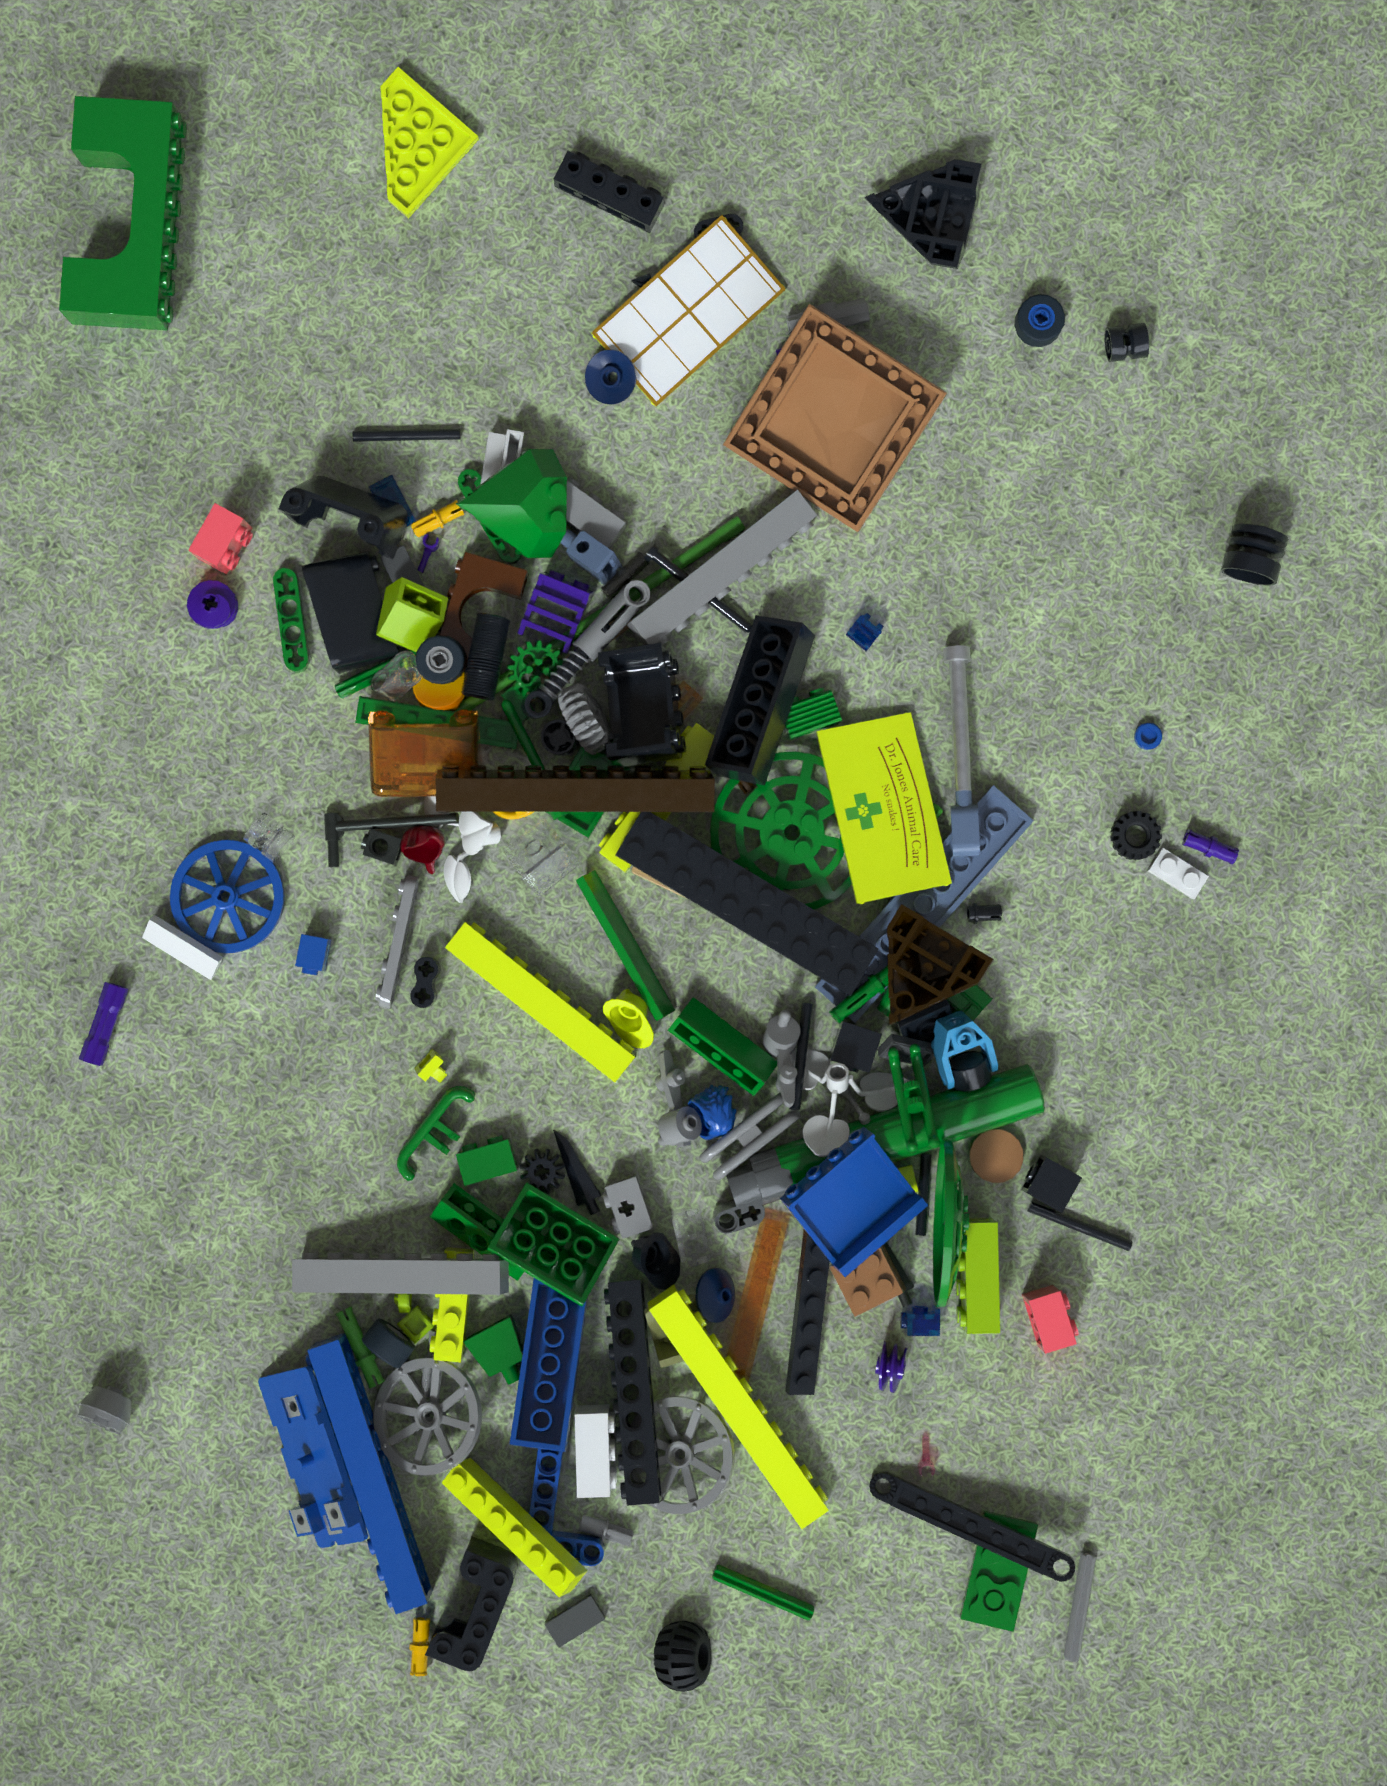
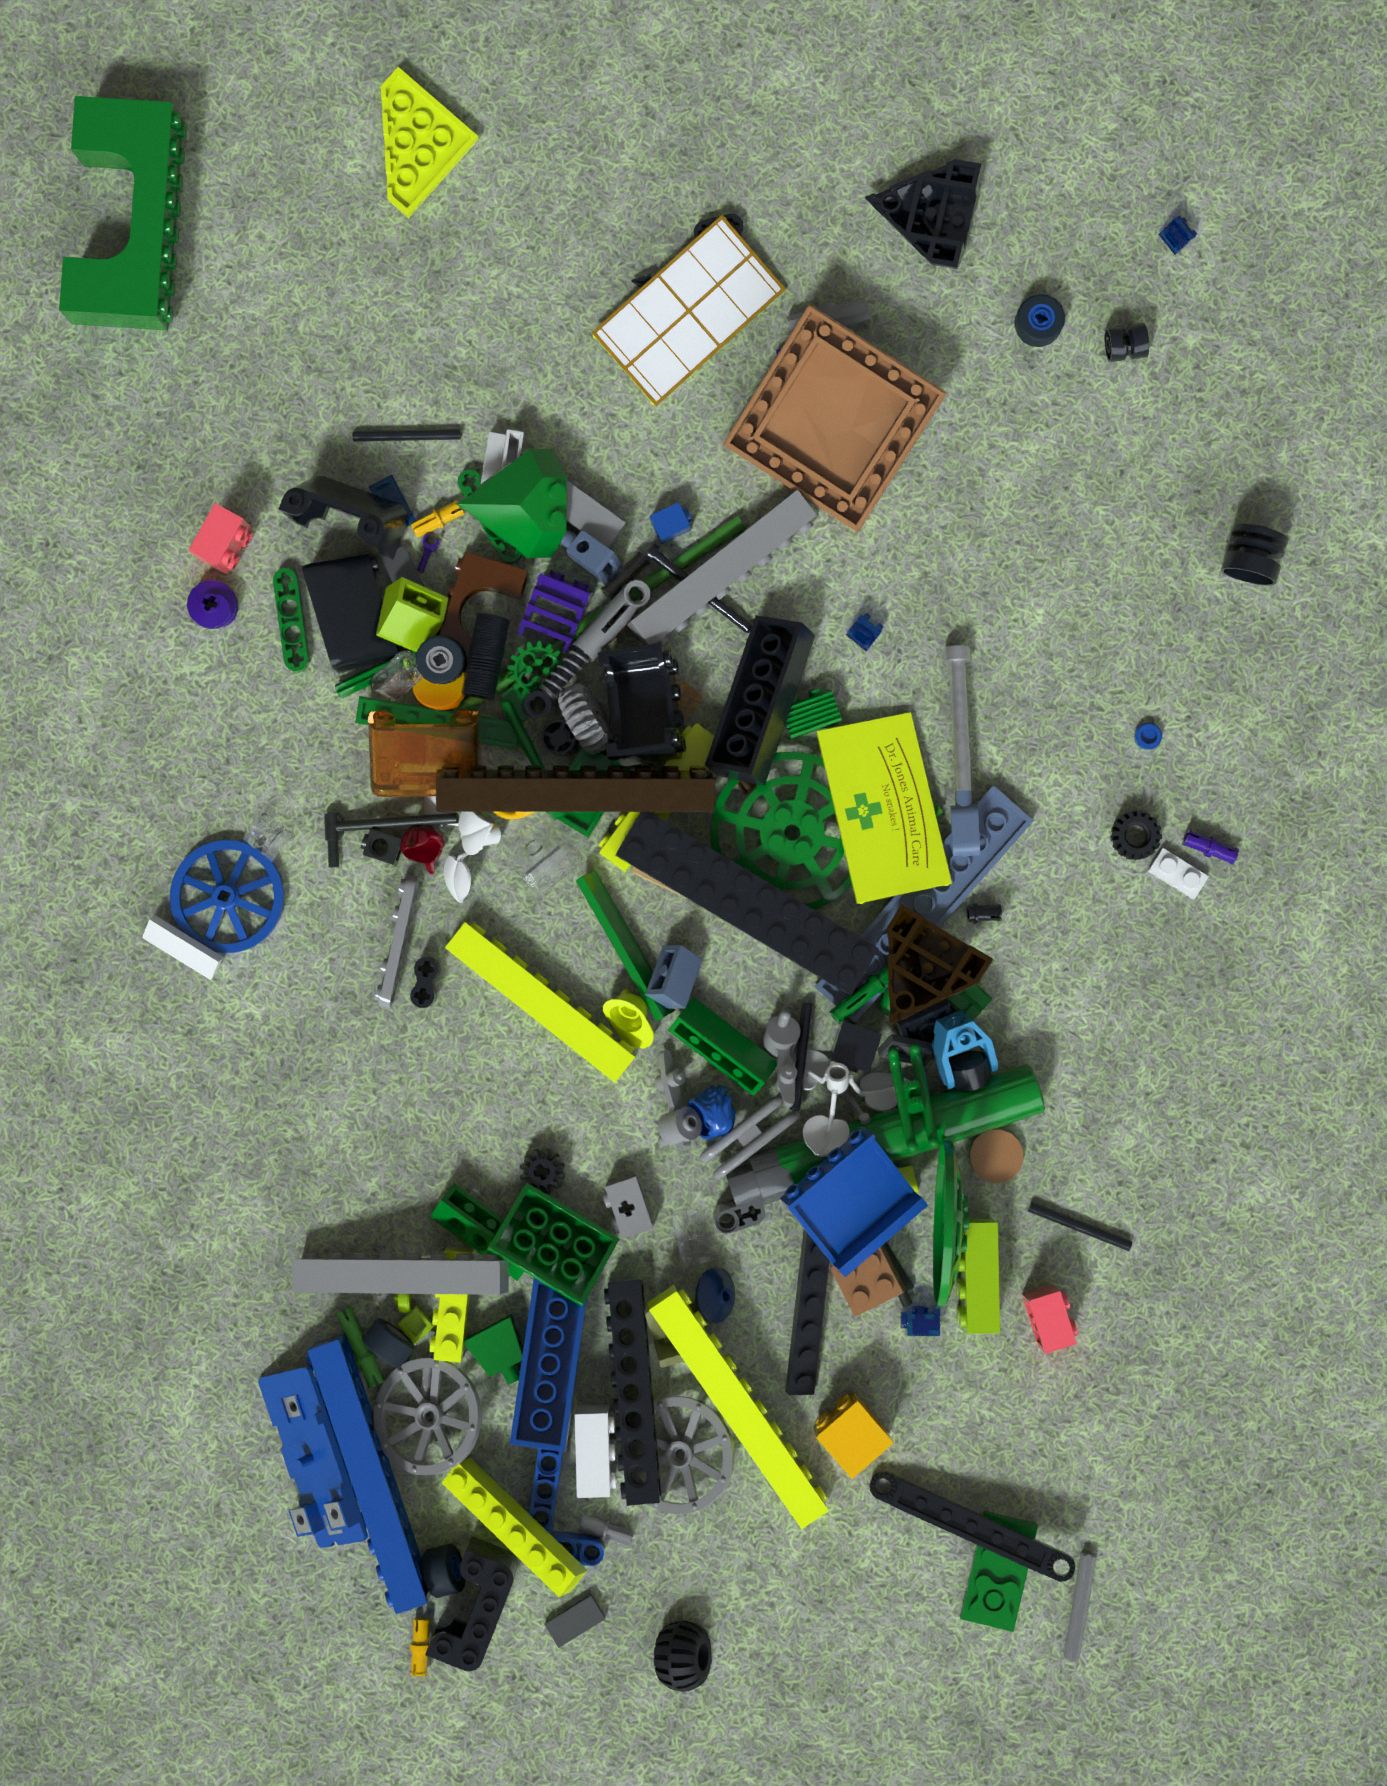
light grey cone [77,1386,132,1435] -> none
dark purple axle [79,982,129,1066] -> none
blue brick [295,934,331,976] -> none
green piece [397,1086,475,1181] -> none
neon yellow tile [414,1049,447,1083] -> none
green brick [456,1135,519,1186] -> none
black brick [553,151,664,233] -> none
black bar [553,1130,601,1215] -> none
dark blue dish [585,350,637,405] -> none
black piece [631,1232,680,1290] -> none
green axle [712,1565,815,1620] -> none
clear orange tile [727,1217,788,1382] -> none
dark purple piece [875,1341,908,1393] -> none
black bar [915,1153,932,1236] -> none
clear pink hand [918,1436,935,1477] -> none
black head [1021,1155,1082,1213] -> none
none -> black wheel [421,1543,466,1598]
none -> sand blue brick [645,945,703,1009]
none -> blue brick [650,502,693,544]
none -> yellow brick [813,1393,894,1479]
none -> clear blue tile [1158,215,1197,255]

